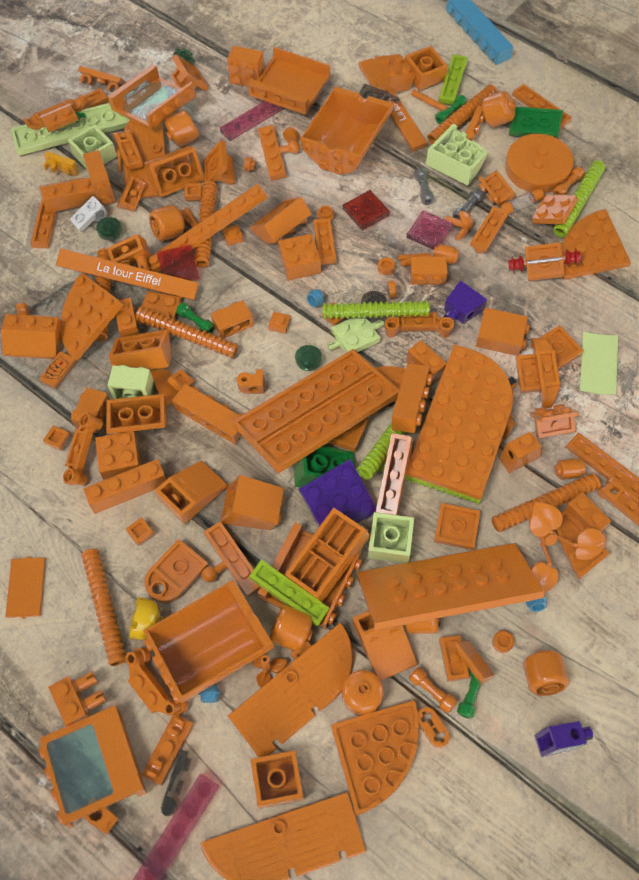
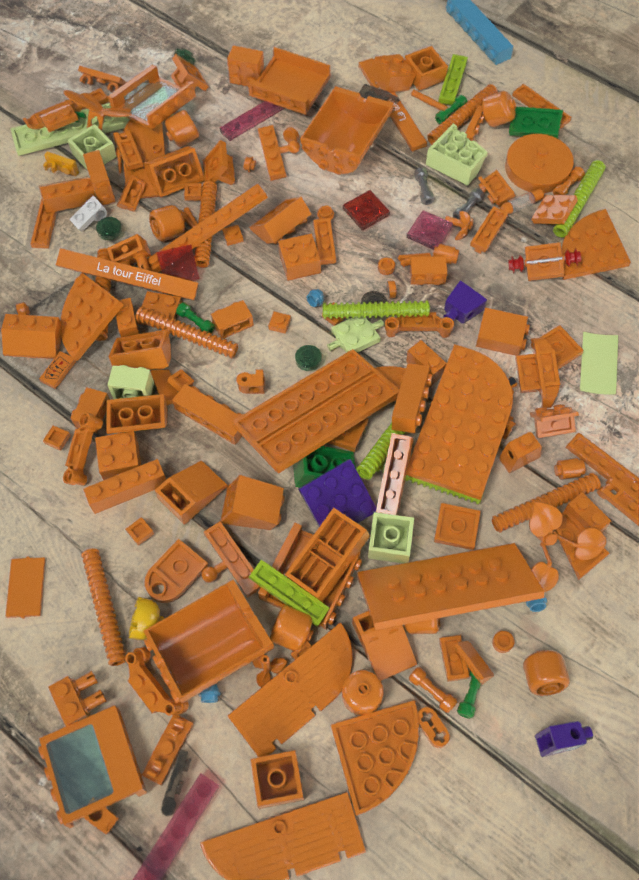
none -> orange piece [64,90,131,131]

